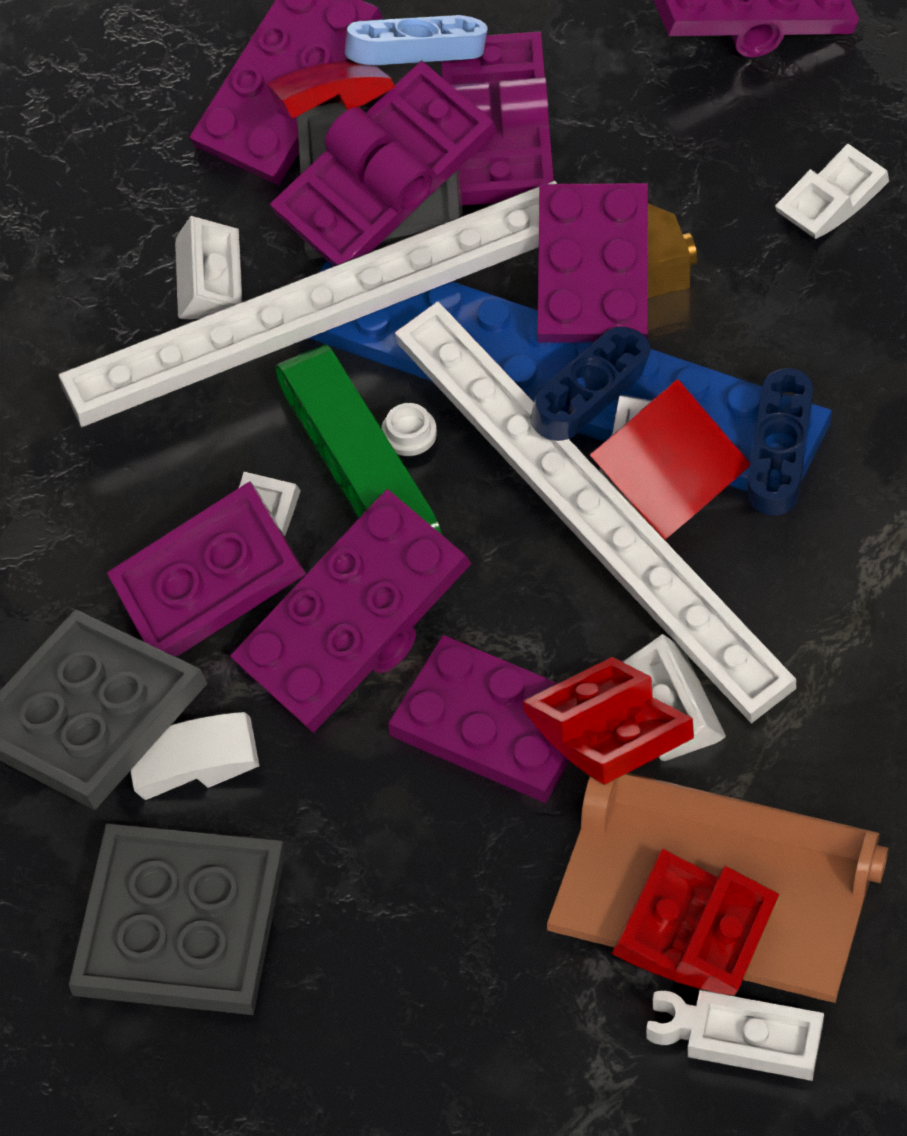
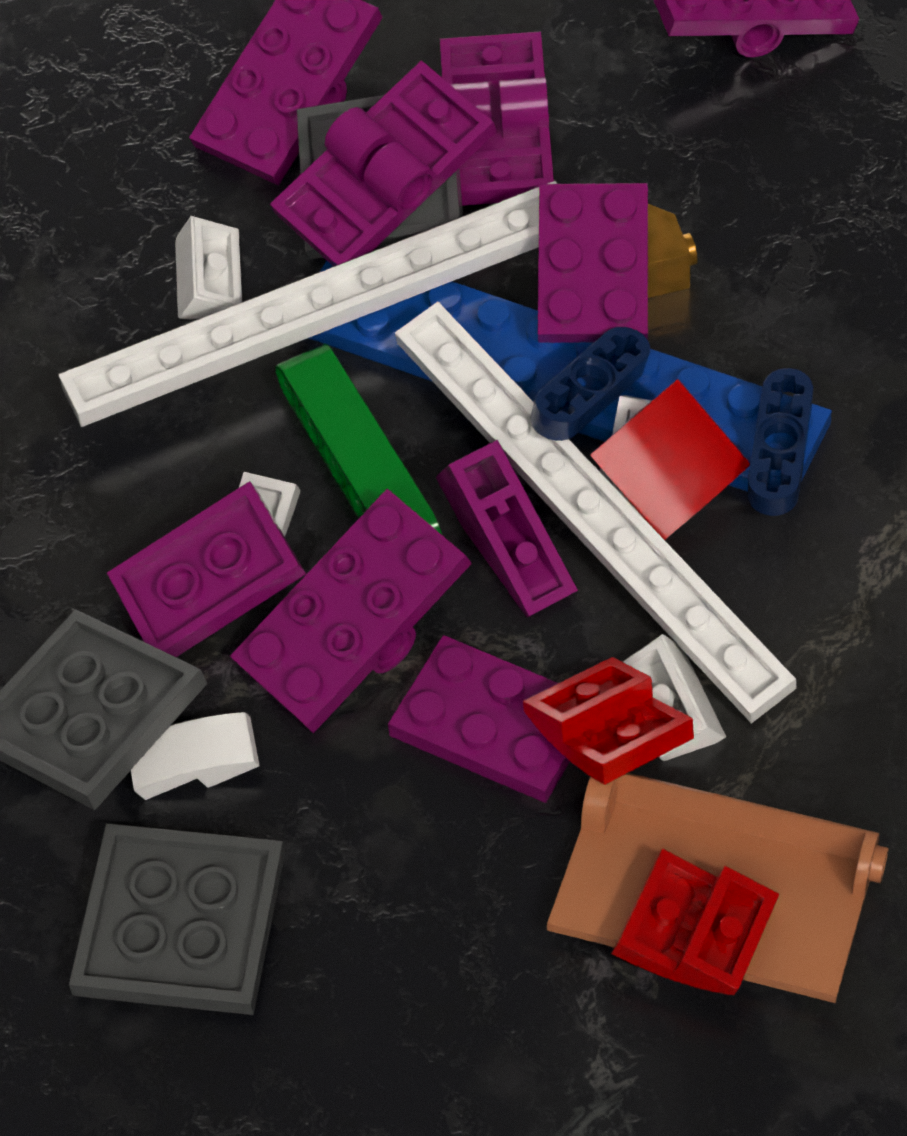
red slope [267,61,395,119] -> none
light blue beam [344,15,488,65] -> none
white plate [381,403,437,456] -> none
white plate [646,990,824,1081] -> none
white slope [775,144,889,239] -> none
none -> magenta slope [436,440,578,617]

